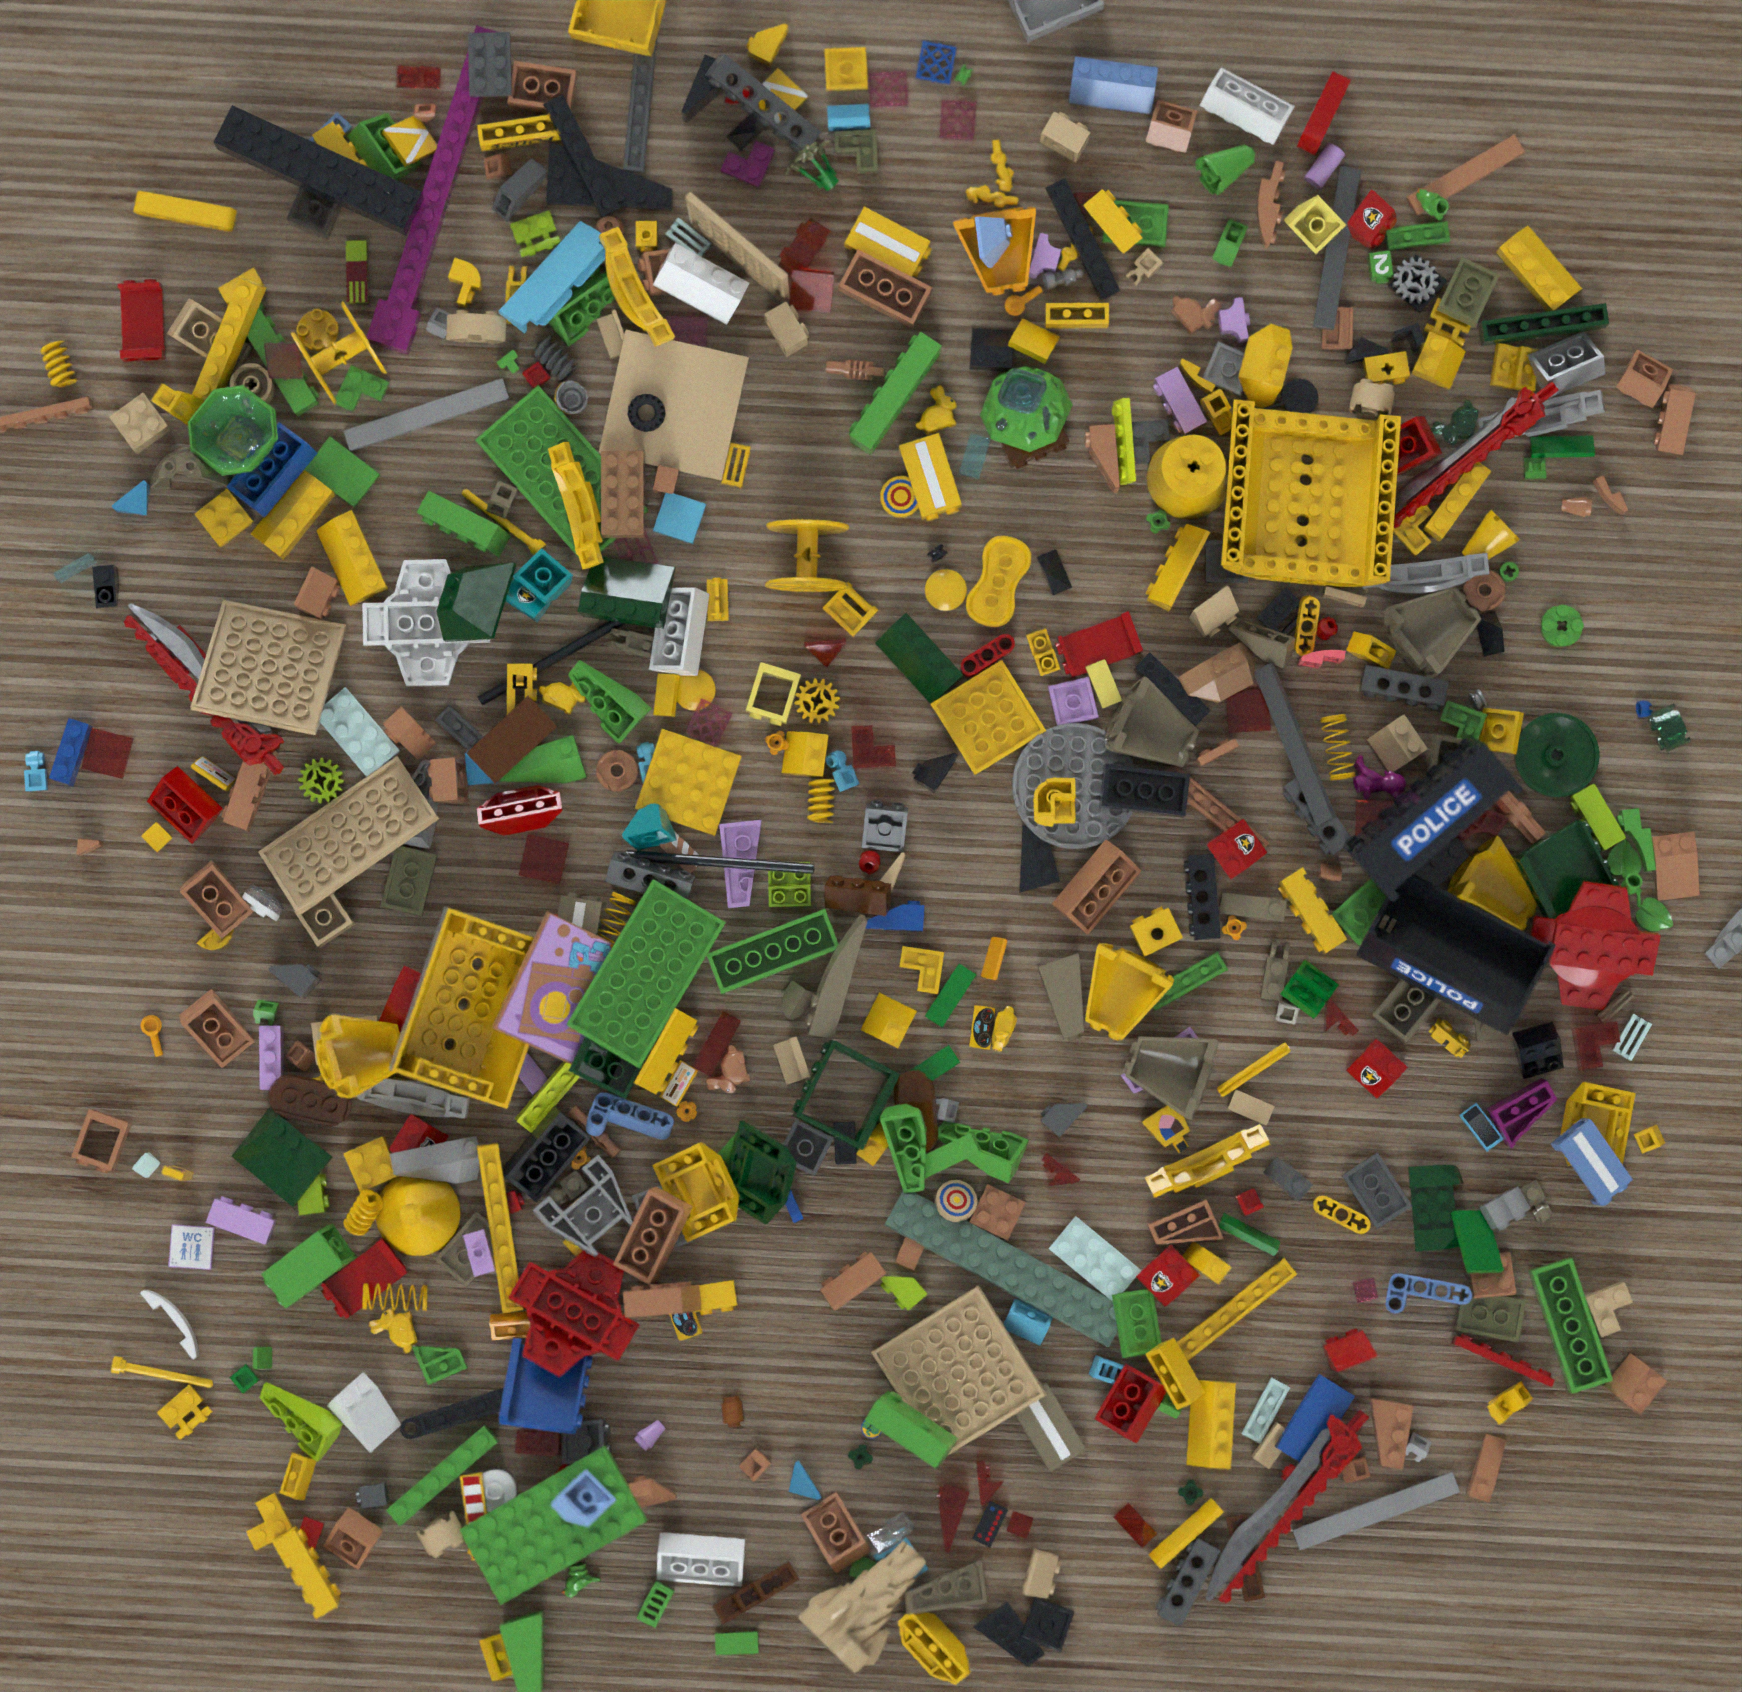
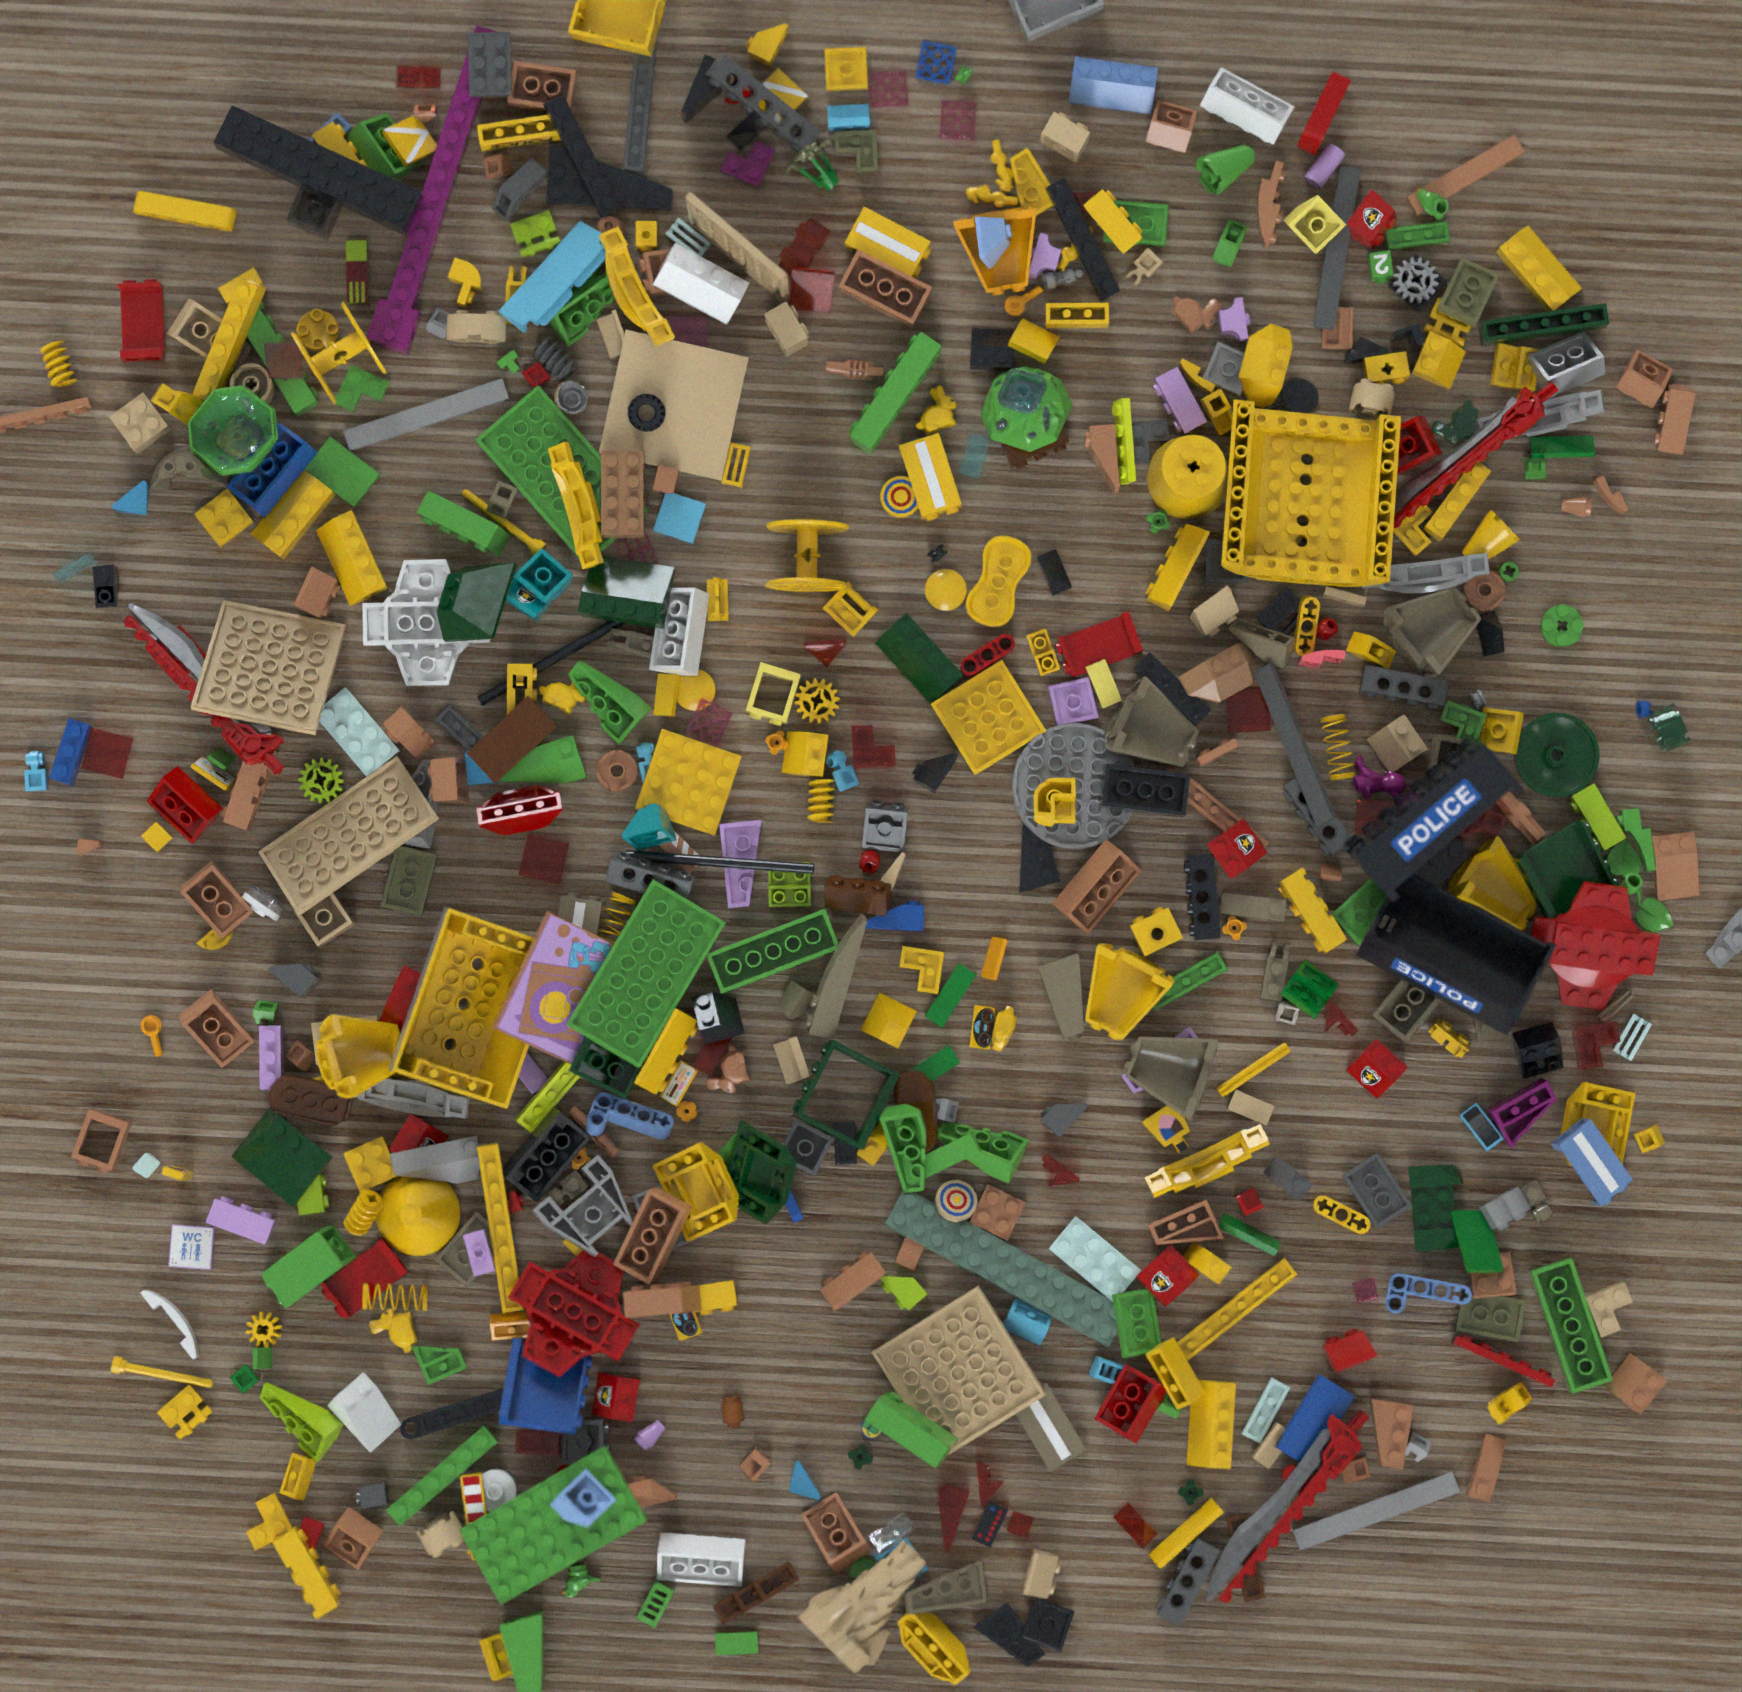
none -> bright green slope [207,748,235,771]
none -> yellow gear [246,1311,282,1348]
none -> red slope [592,1372,640,1422]
none -> black slope [691,992,745,1045]
none -> yellow wing [1010,148,1053,216]

